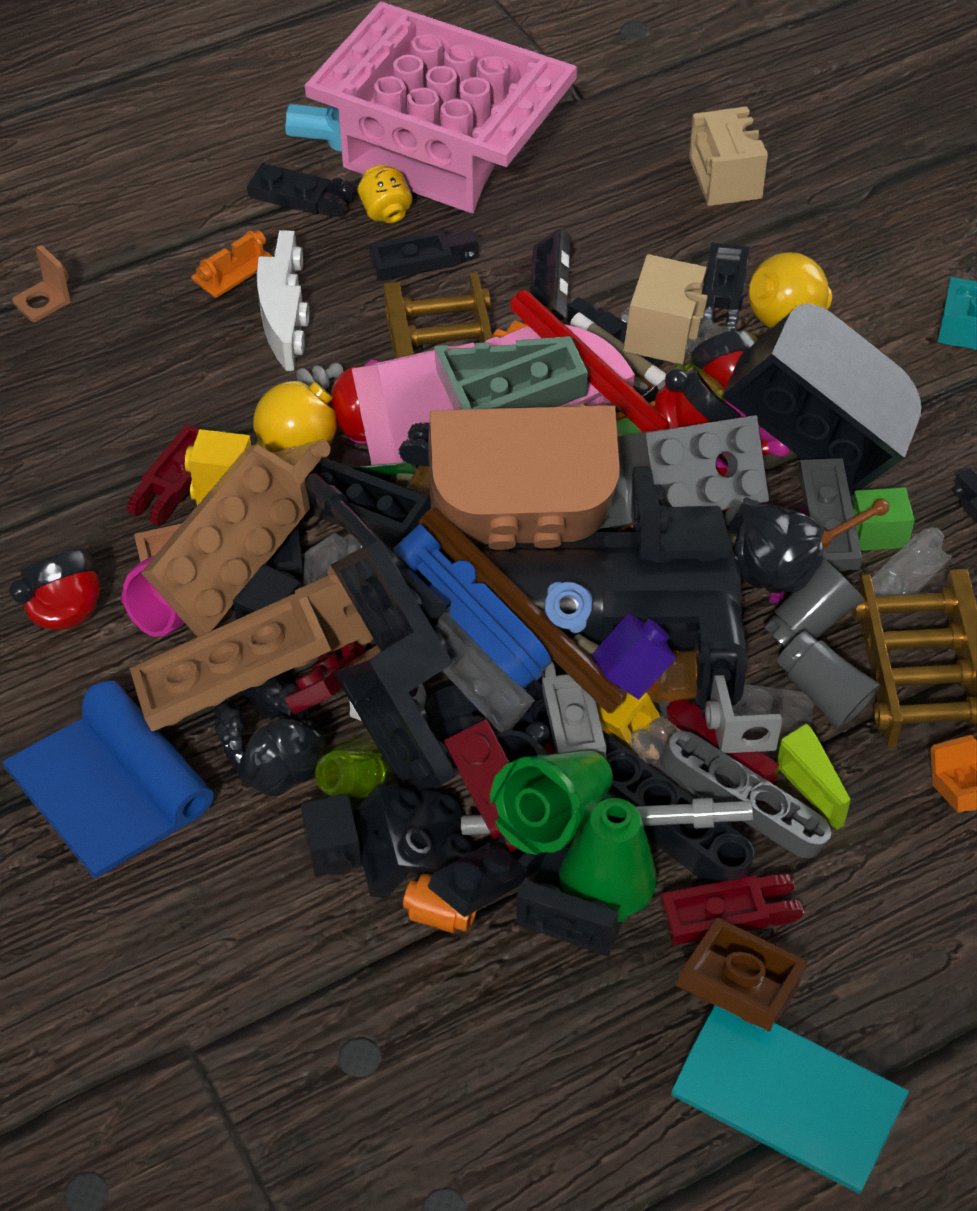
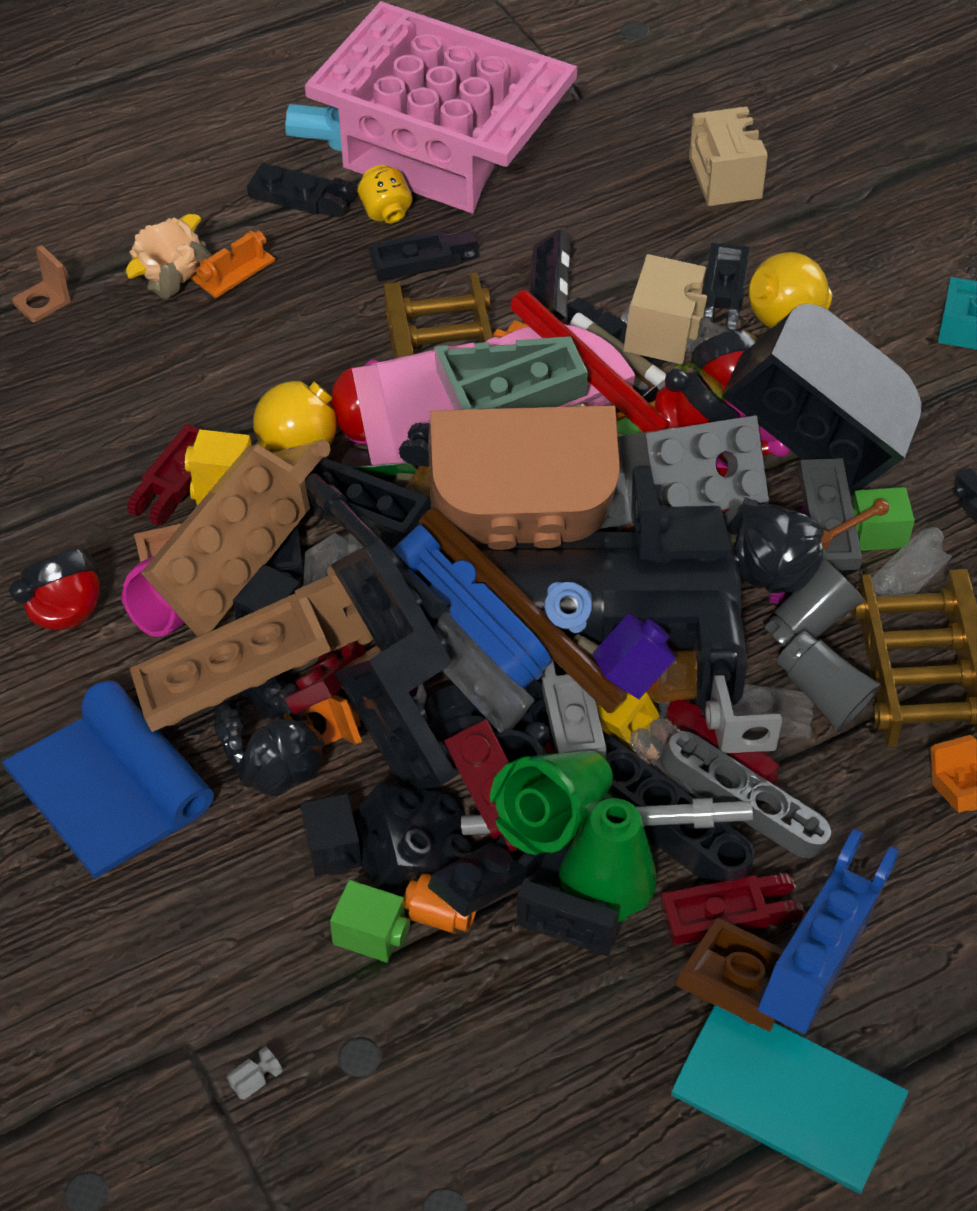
white slope [257,230,309,371] -> none
light grey hair [297,363,343,390] -> none
clear neon green brick [315,750,385,798] -> none
lime slope [777,724,851,830] -> none
none -> light nougat hair [125,214,211,299]
none -> light grey piece [227,1047,283,1100]
none -> orange bracket [284,695,362,746]
none -> bright green brick [330,880,410,963]
none -> blue hinge [758,828,900,1034]

